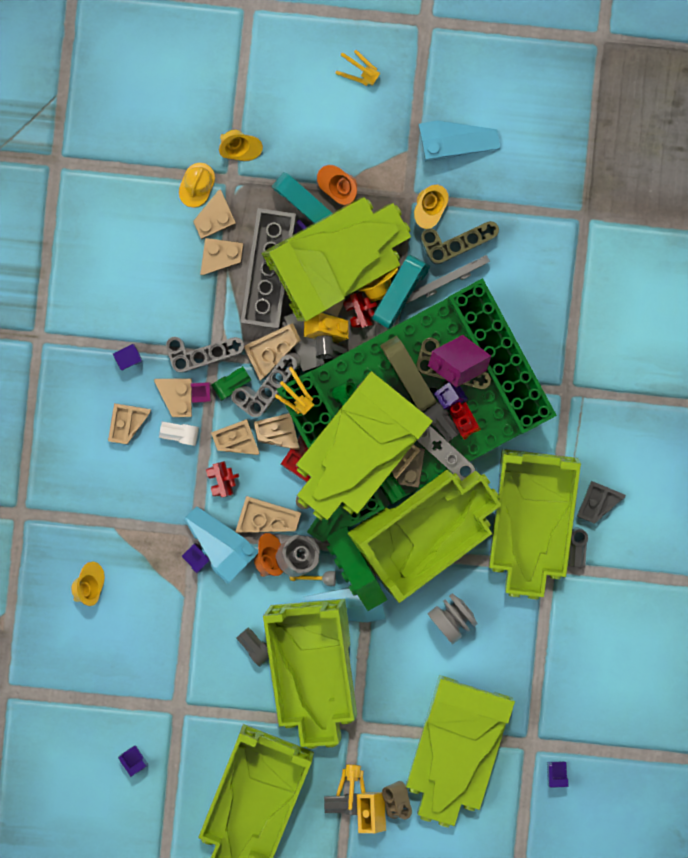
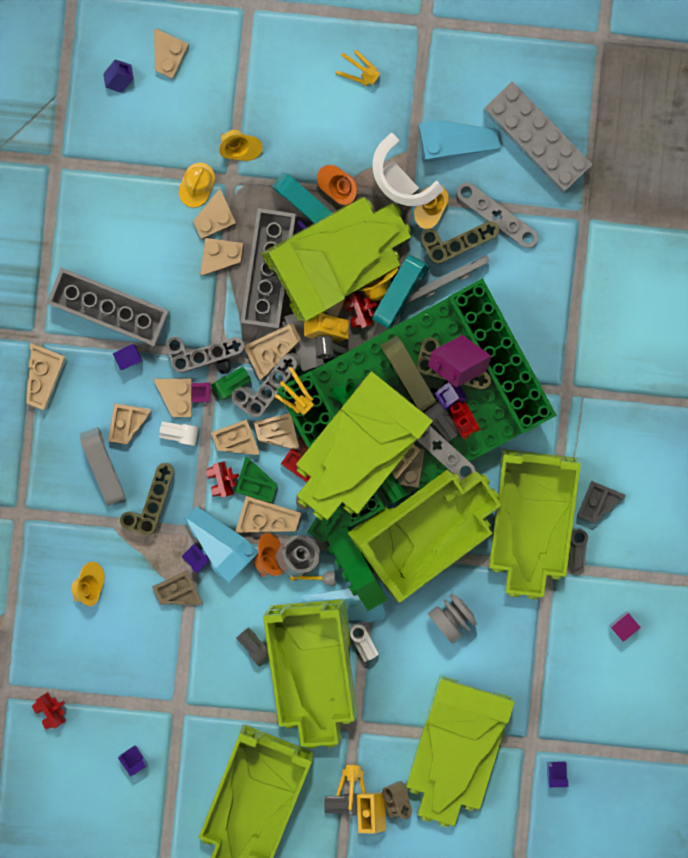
none -> tan wing [26,343,67,411]
none -> red hips [32,692,66,730]
none -> light grey brick [47,268,170,347]
none -> light grey beam [80,427,126,506]
none -> dark purple panel [103,59,134,93]
none -> olive beam [120,463,175,535]
none -> dark tan wing [152,570,203,605]
none -> tan wing [154,28,189,79]
none -> black hinge [215,359,231,374]
none -> green wing [235,457,277,503]
none -> white piece [349,623,379,662]
none -> white piece [373,133,444,206]
none -> light grey piece [457,183,538,248]
none -> light grey brick [483,81,592,193]
none -> magenta panel [609,611,641,642]

